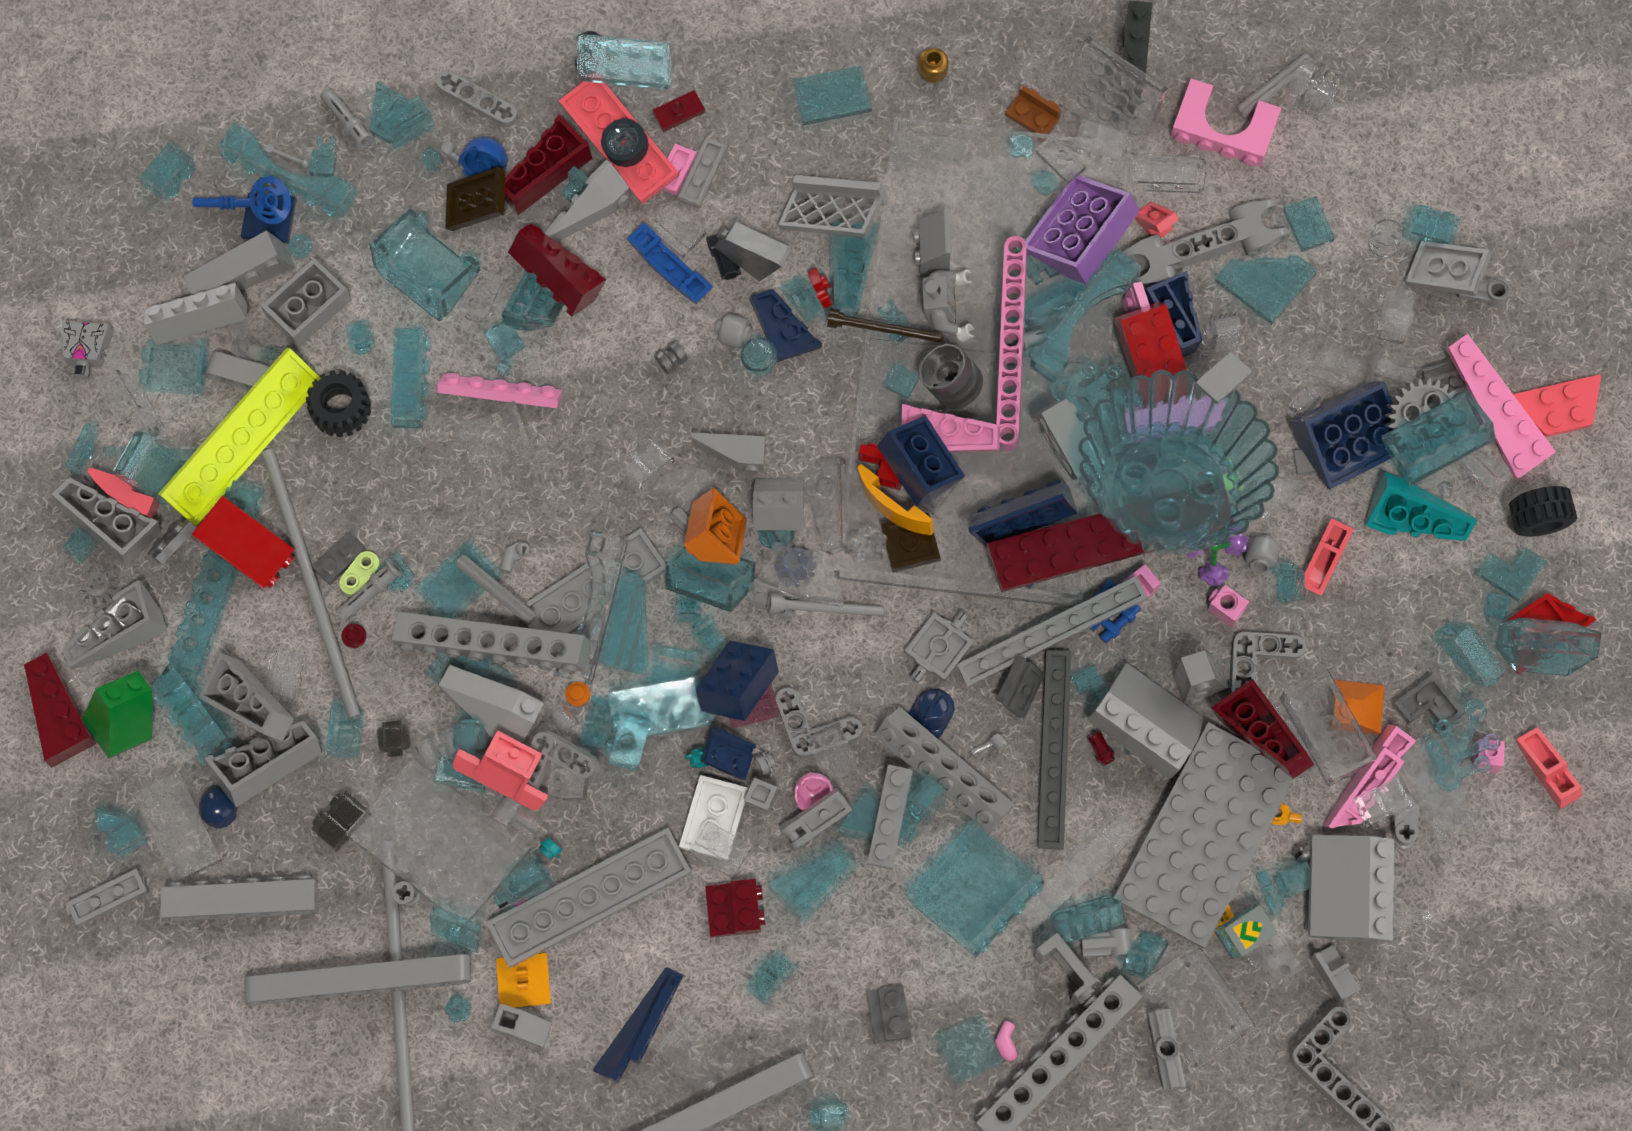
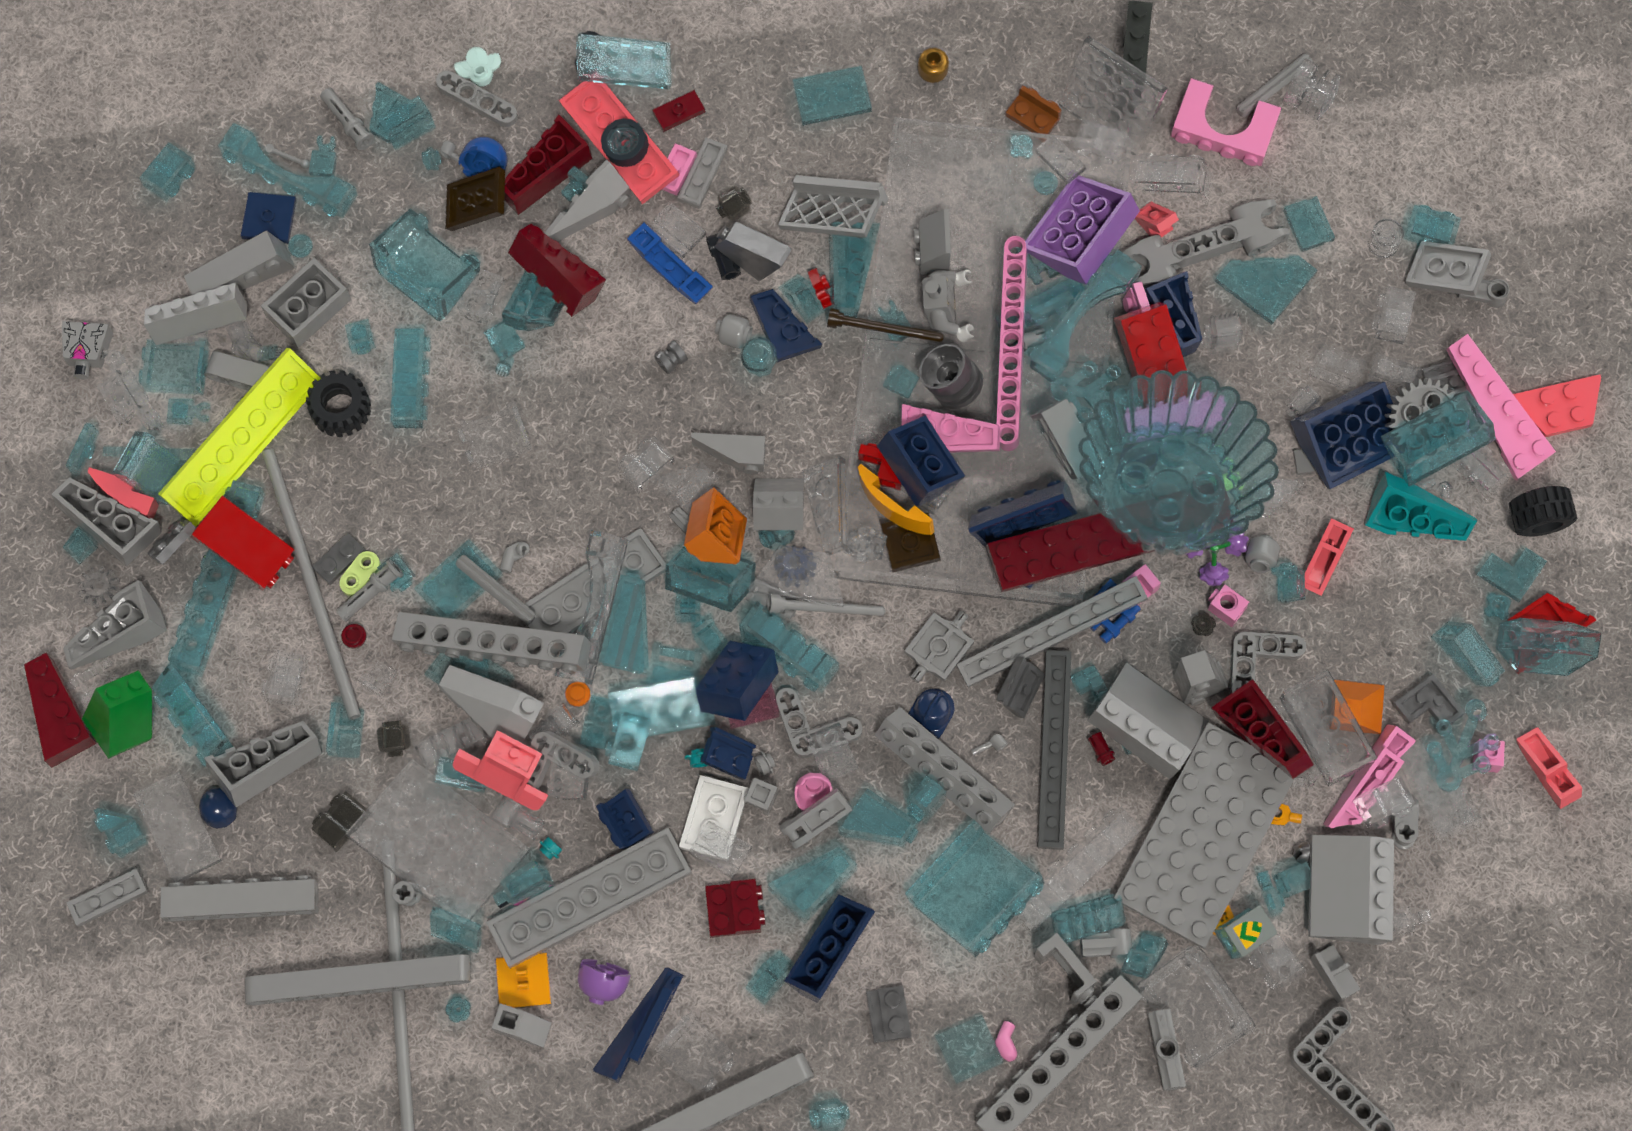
blue dish [192,176,291,225] -> none
light grey wedge [198,653,294,741] -> none
bright pink plate [437,373,562,408] -> none
clear light blue head [452,719,486,755] -> none
light grey plate [867,765,913,870] -> none
light grey panel [1192,352,1252,404] -> none
none -> clear light blue plate [166,399,211,425]
none -> light aqua plate [454,47,501,87]
none -> medium lavender cylinder [578,959,631,1005]
none -> dark blue bracket [596,789,654,849]
none -> clear smoke head [715,186,753,222]
none -> clear light blue wedge [739,601,839,693]
none -> dark blue slope [784,894,875,1003]
none -> clear smoke plate [1191,612,1216,636]

